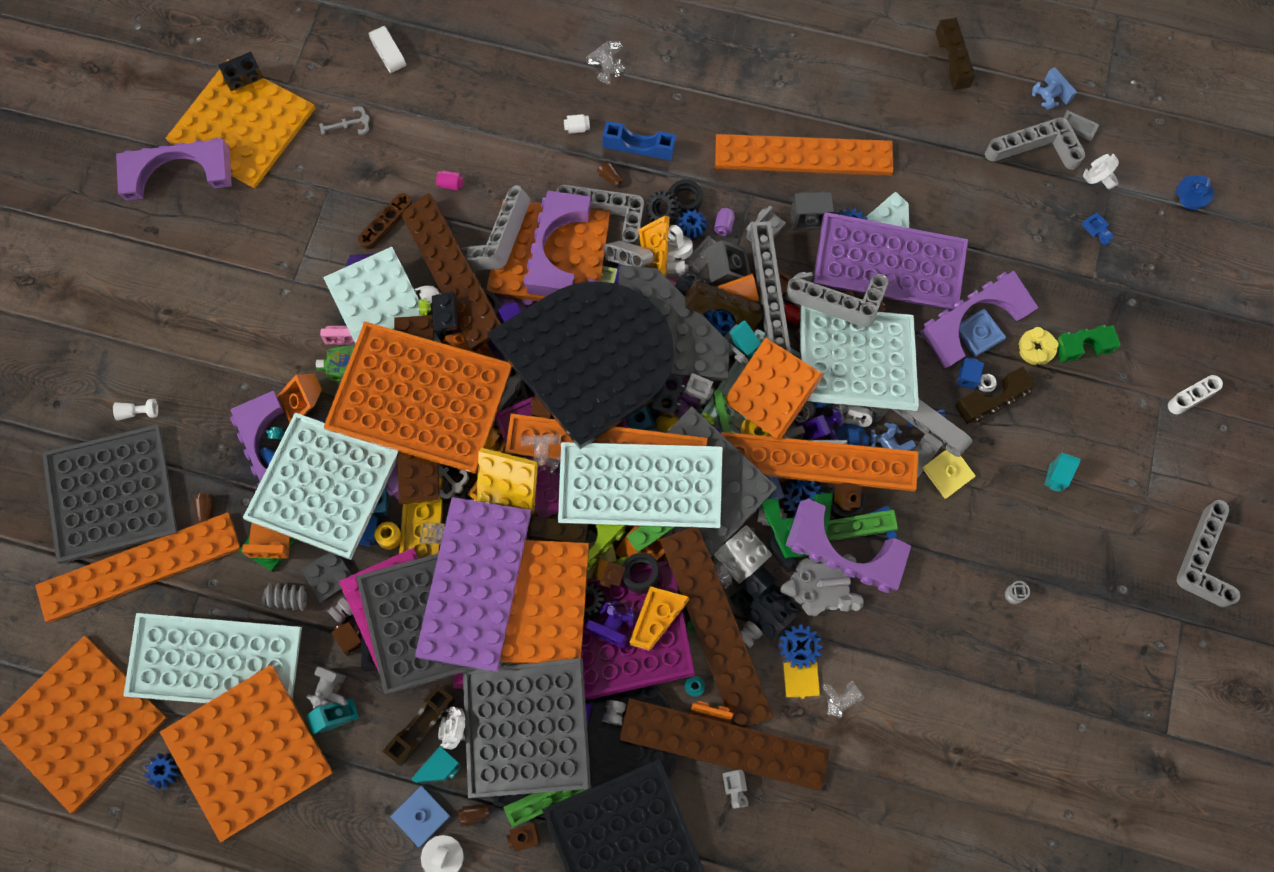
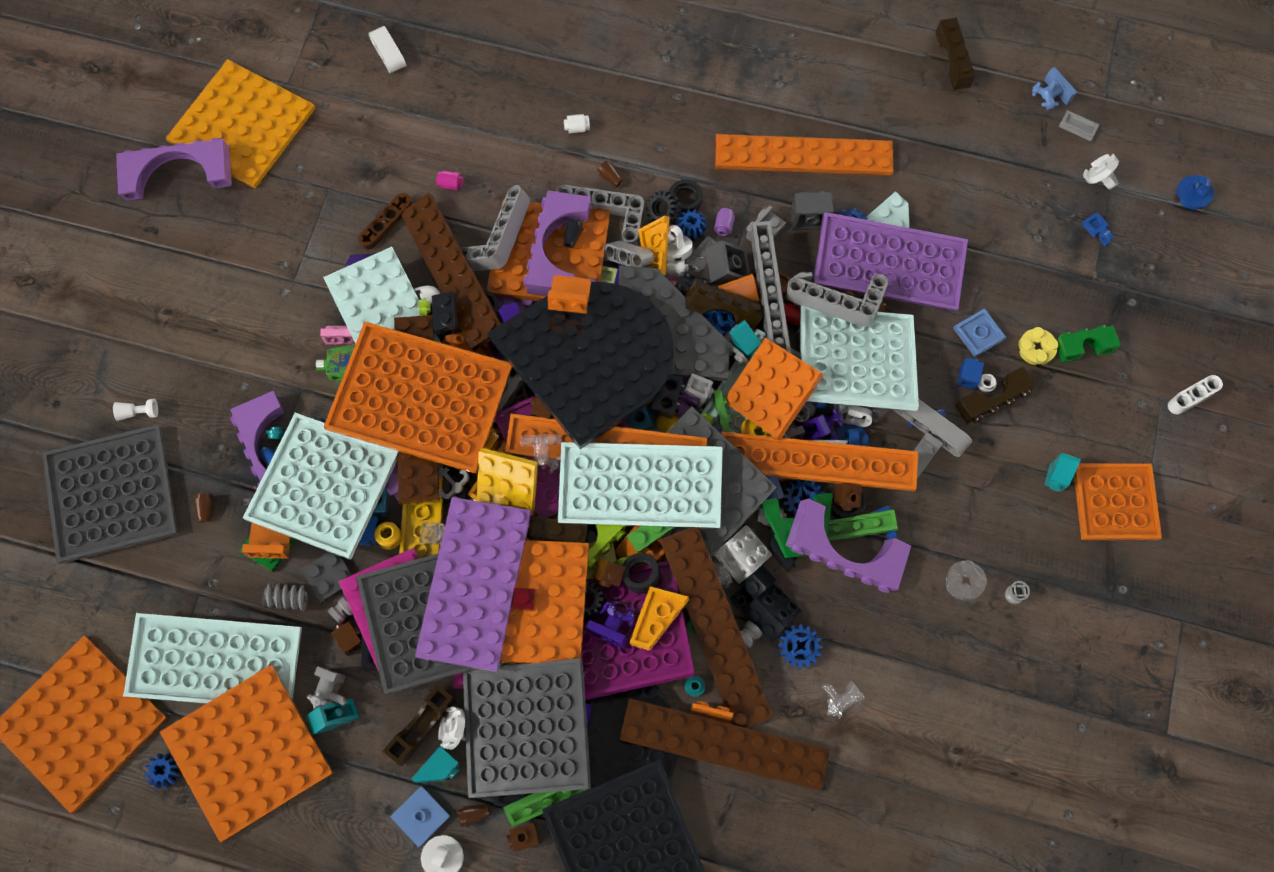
orange plate [35,512,241,623] -> none
black brick [218,52,263,91] -> none
orange slope [277,374,322,423] -> none
light grey piece [319,106,370,136] -> none
clear piece [586,41,626,84] -> none
blue arch [602,121,676,161] -> none
light grey wheel [602,700,626,725] -> none
light grey plate [722,769,748,809] -> none
light grey shield [780,554,864,616] -> none
yellow piece [783,659,820,699] -> none
medium blue piece [869,423,916,451] -> none
medium lavender arch [920,271,1038,368] -> none
light yellow plate [922,450,975,499] -> none
light grey beam [985,118,1085,170] -> none
light grey beam [1177,500,1240,607] -> none
none -> dark red plate [512,588,536,611]
none -> orange bracket [548,275,591,314]
none -> black cone [563,219,583,248]
none -> clear plate [946,560,987,601]
none -> orange plate [1074,463,1162,540]

